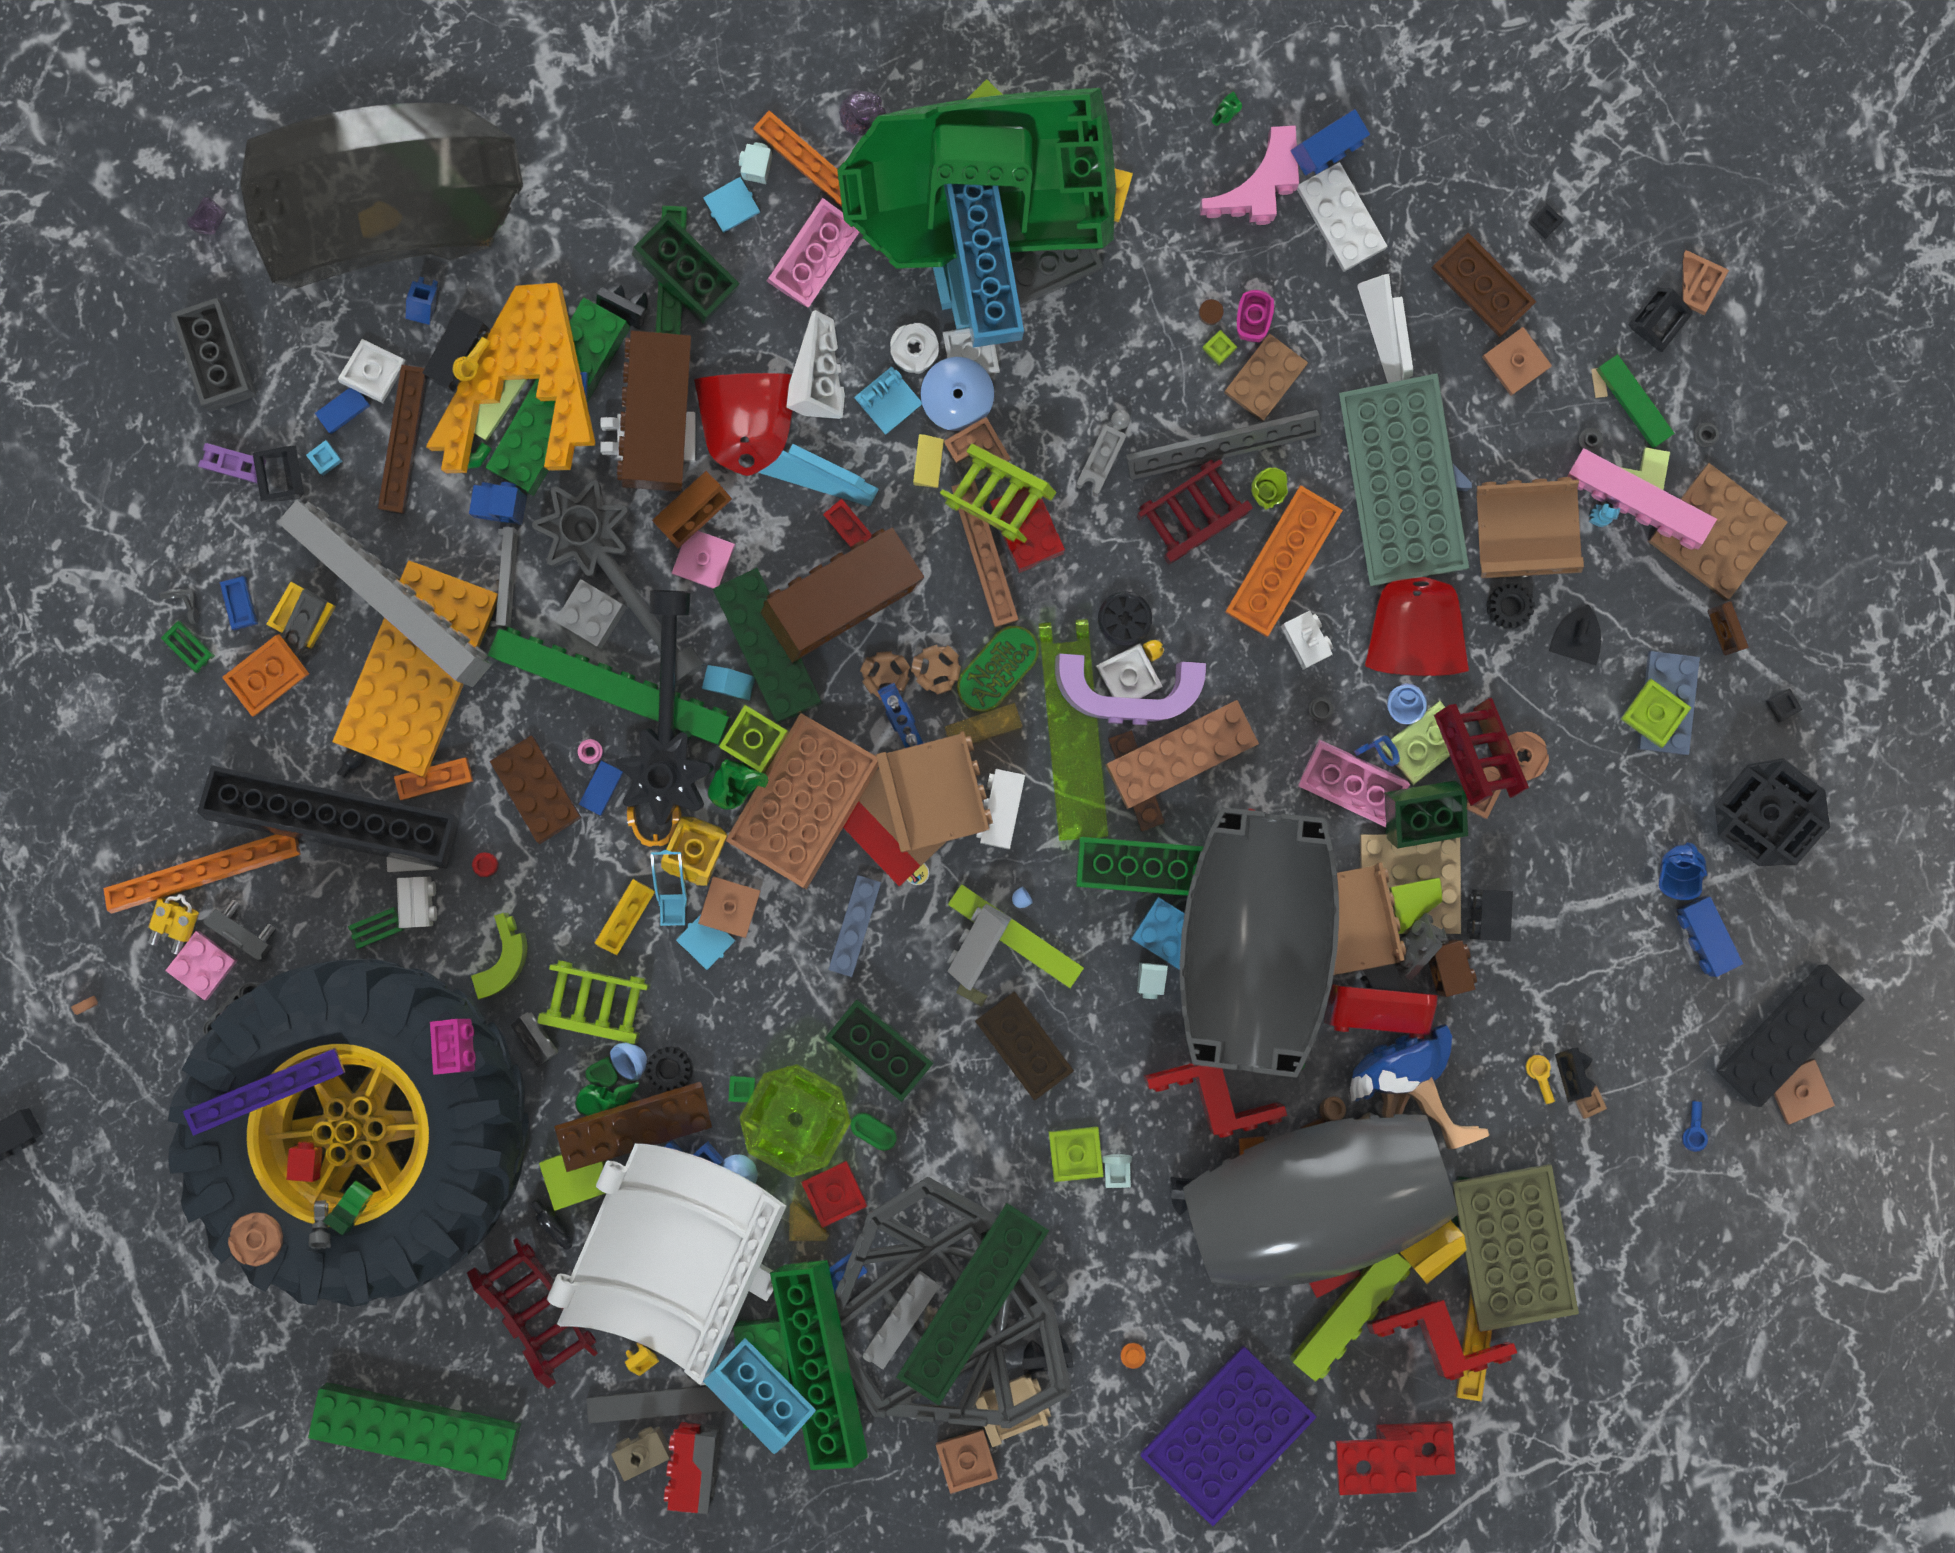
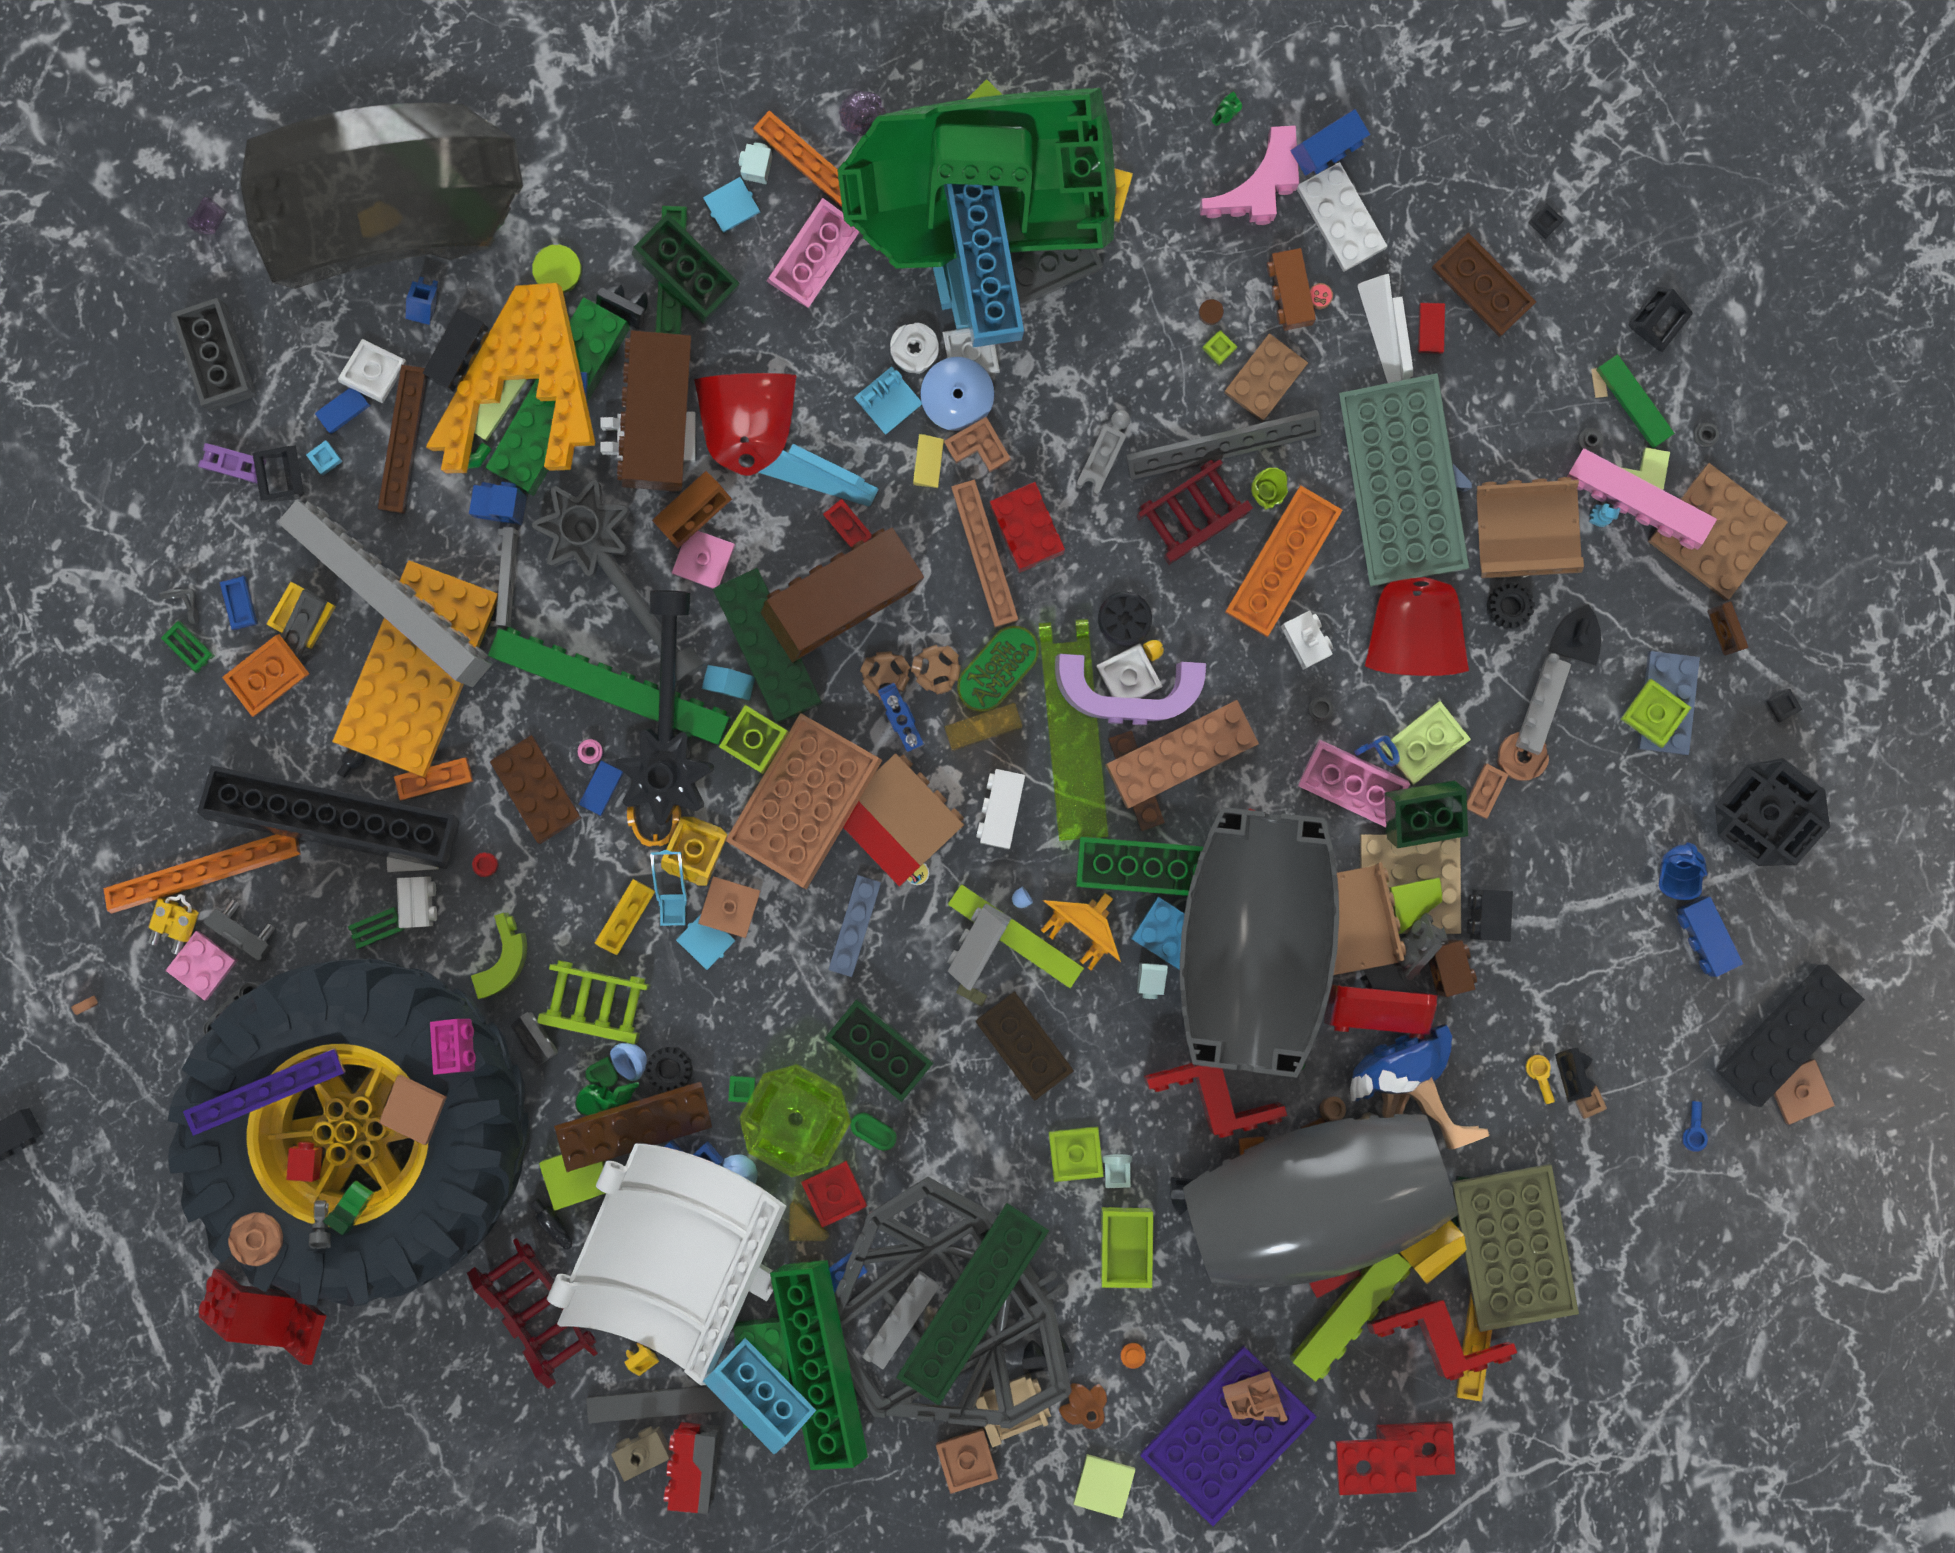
green brick [308,1382,521,1480] -> none
yellow plate [453,337,490,381] -> none
light grey brick [555,579,627,649] -> none
green head [708,759,769,810] -> none
white wedge [787,310,845,419] -> none
medium nougat panel [876,731,993,853] -> none
lime fence [940,443,1057,543] -> none
dark pink piece [1237,290,1274,342] -> none
light blue piece [1387,683,1427,724] -> none
dark red fence [1434,698,1529,806] -> none
nougat plate [1482,327,1552,396] -> none
nougat wing [1682,250,1729,316] -> none
none -> red bracket [199,1269,326,1365]
none -> nougat tile [379,1075,447,1145]
none -> lime tile [532,245,582,294]
none -> light orange connector [1041,893,1121,971]
none -> dark orange plate [1059,1383,1107,1429]
none -> yellowish green tile [1073,1454,1135,1519]
none -> lime piece [1100,1207,1153,1288]
none -> nougat slope [1222,1371,1288,1422]
none -> dark orange brick [1267,248,1316,331]
none -> tile [1310,283,1333,309]
none -> red tile [1418,303,1445,354]
none -> light grey hinge [1515,653,1571,755]

